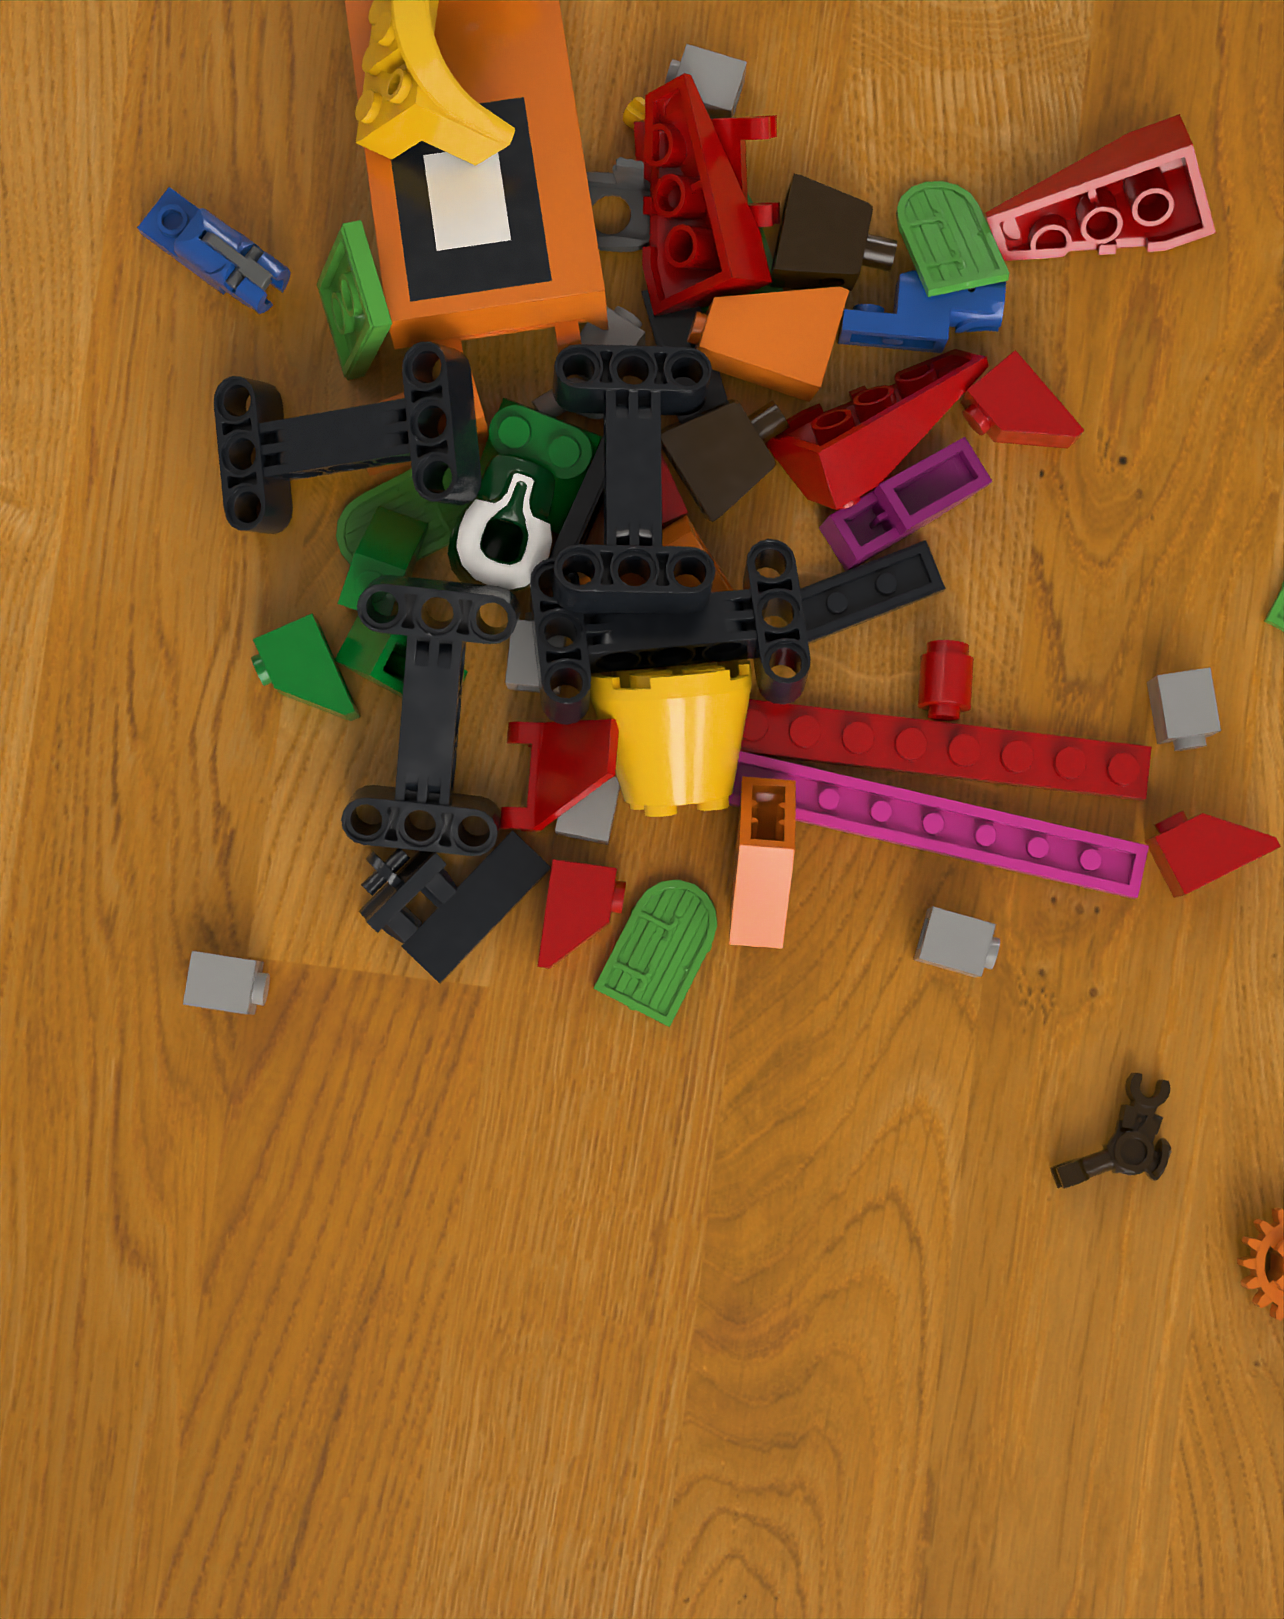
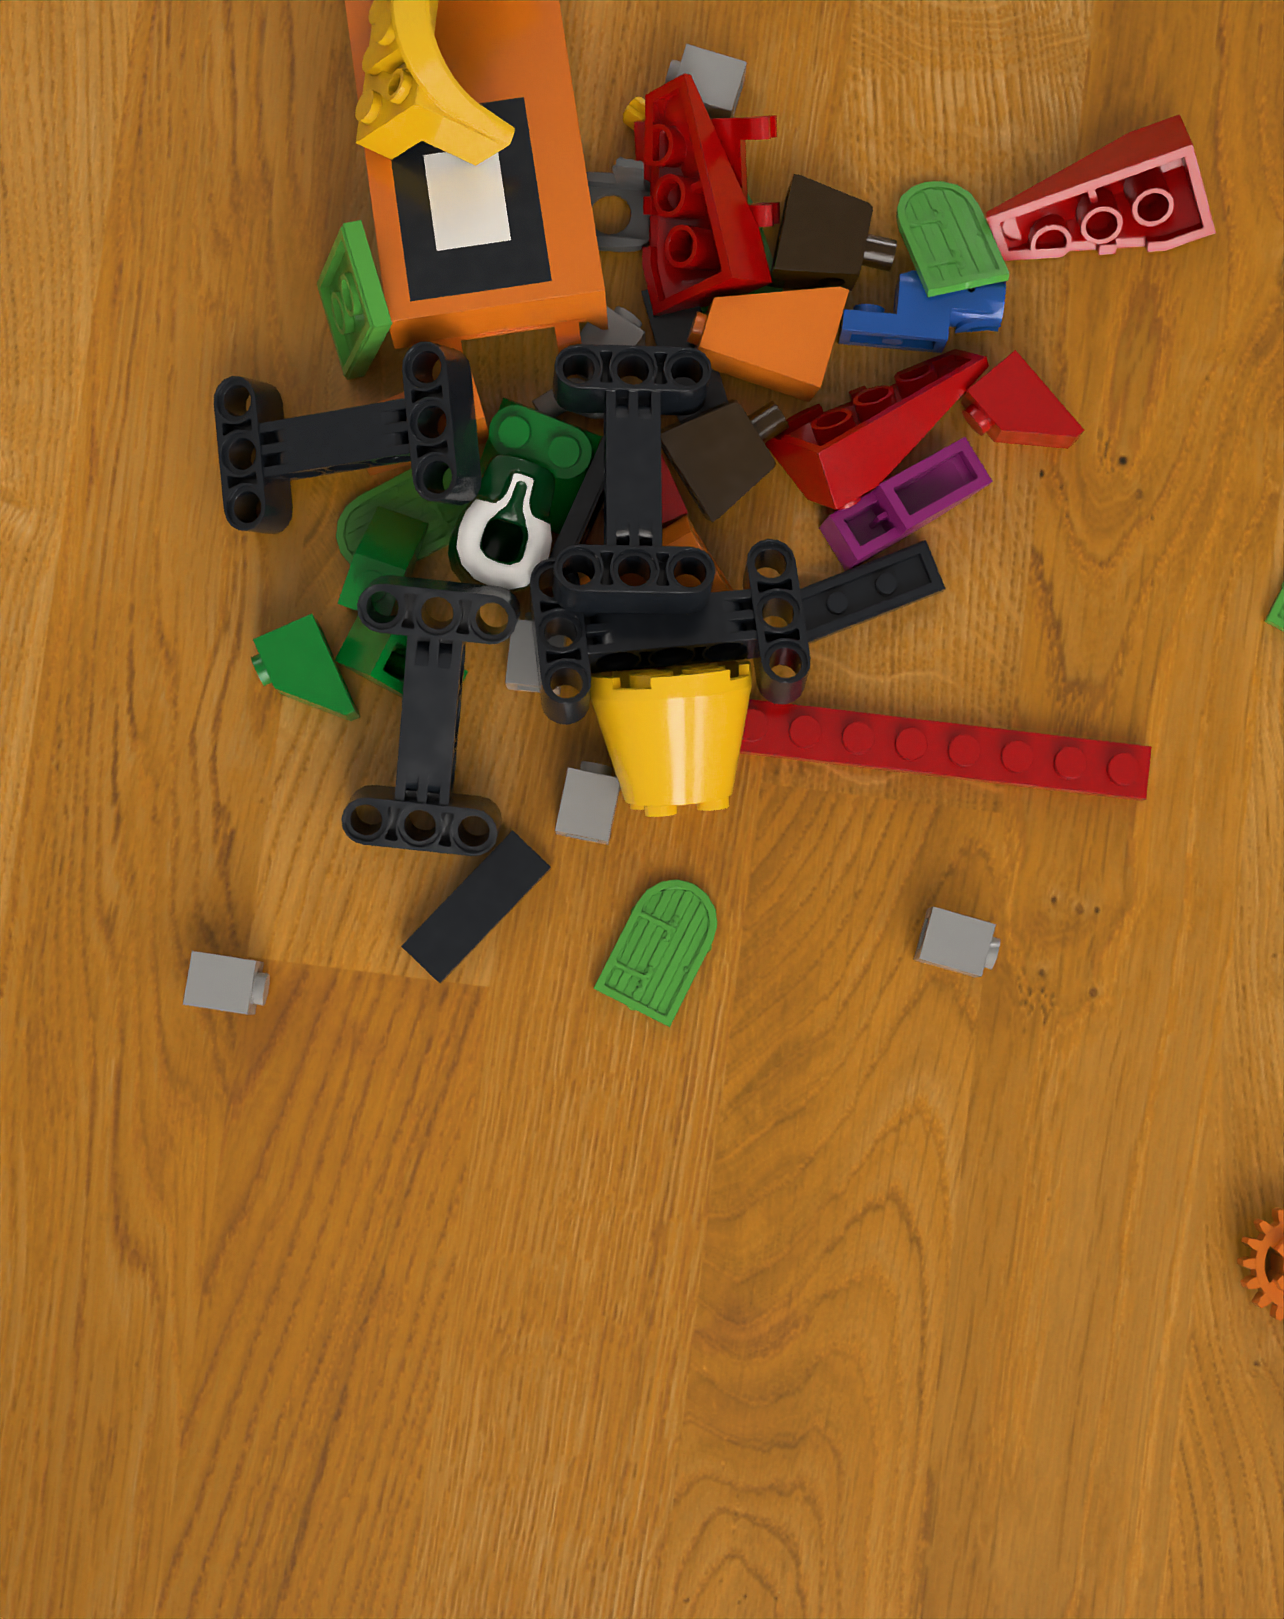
blue plate [137,187,291,314] -> none
black hips [359,848,458,943] -> none
red flag [500,719,619,832] -> none
red slope [537,859,626,969] -> none
dark pink plate [729,751,1149,899] -> none
slope [729,776,796,949] -> none
red brick [918,640,974,721] -> none
dark brown piece [1050,1073,1172,1189] -> none
red slope [1145,811,1281,898] -> none
light grey brick [1147,667,1221,751] -> none

